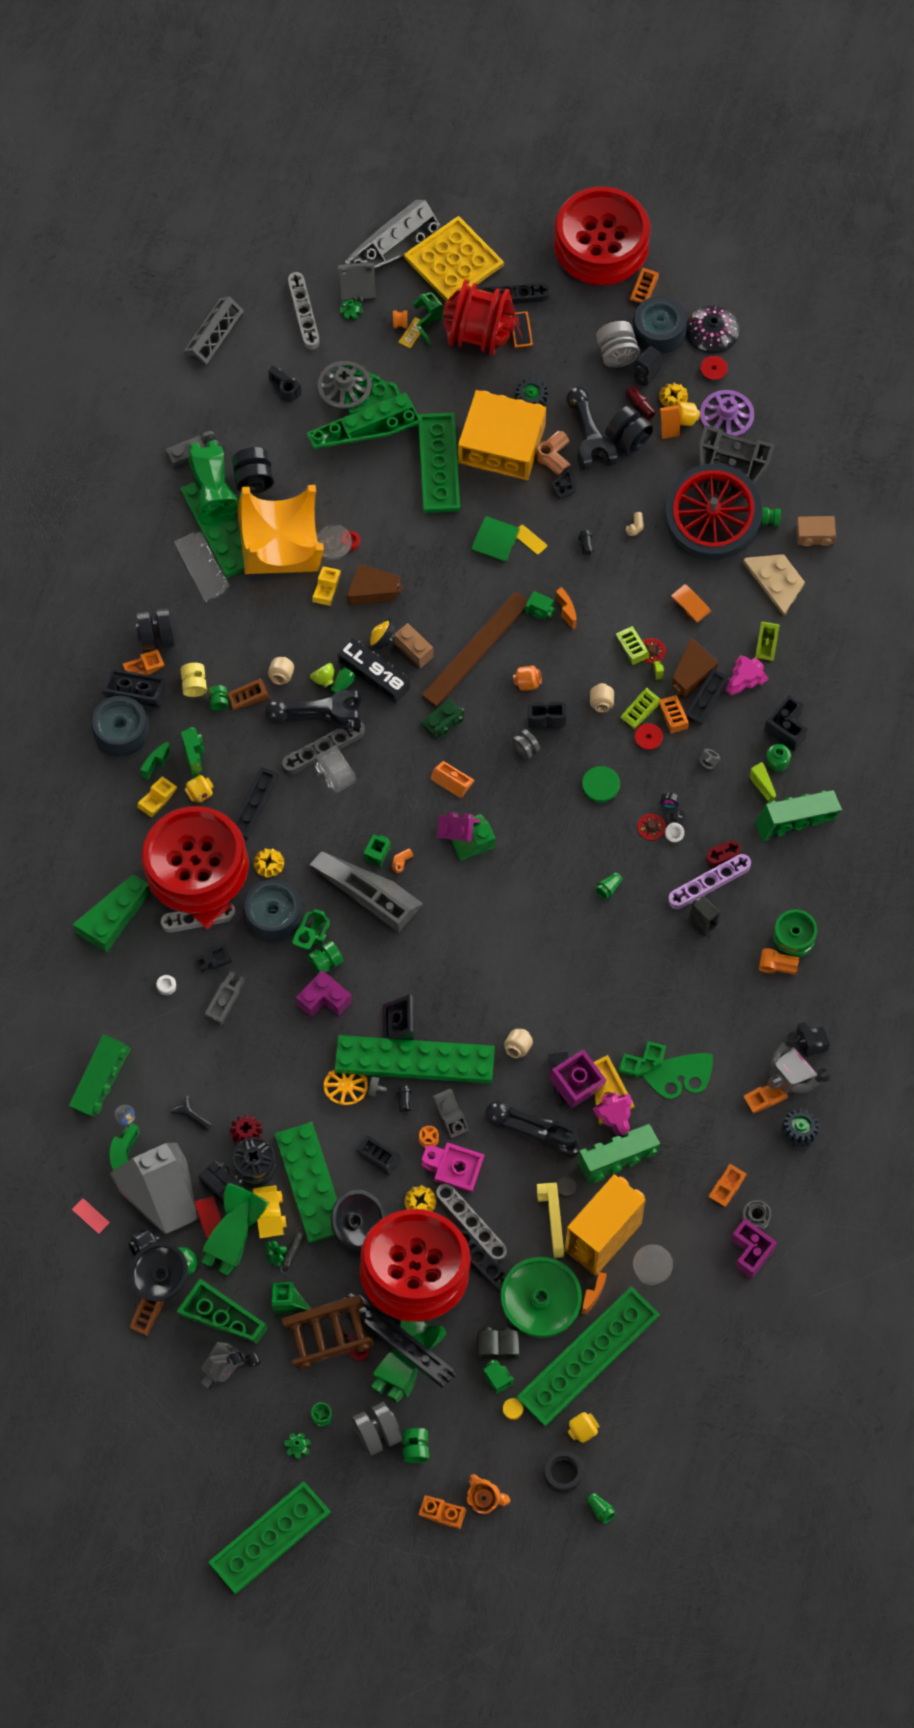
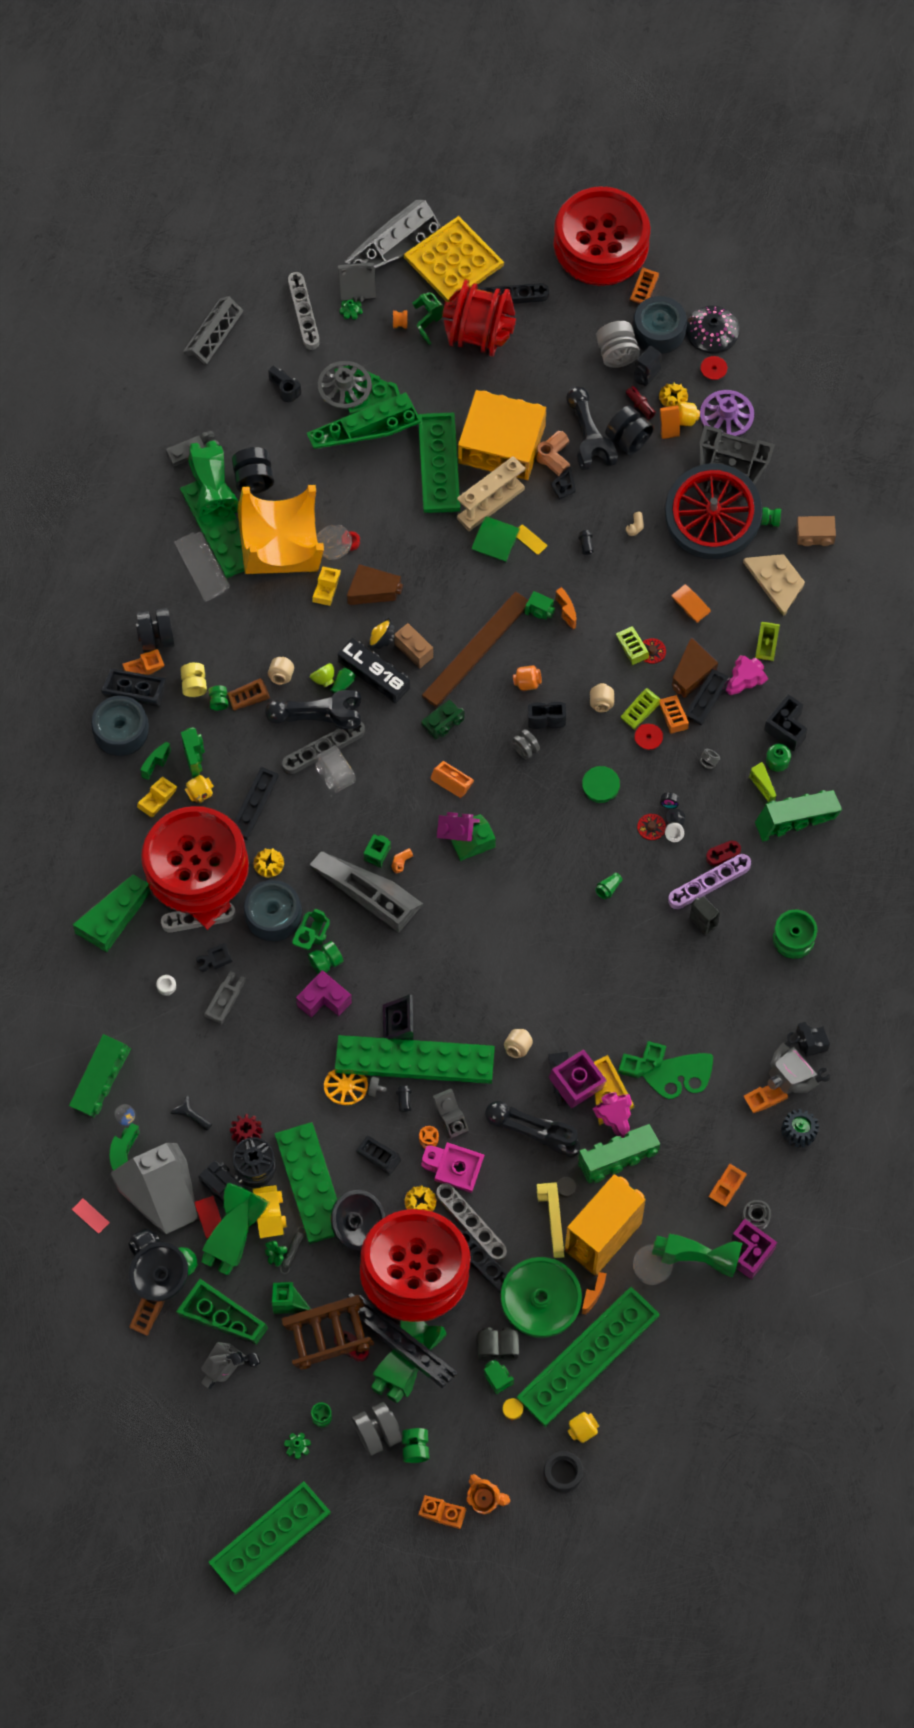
yellow sticker [398,317,421,348] -> none
black slope [510,311,533,348] -> none
black wheel [515,377,548,407] -> none
green cone [586,1493,616,1524] -> none
lime tile [653,661,664,680] -> none
orange piece [759,948,799,975] -> none
none -> tan fence [457,456,525,531]
none -> green hips [652,1233,742,1278]

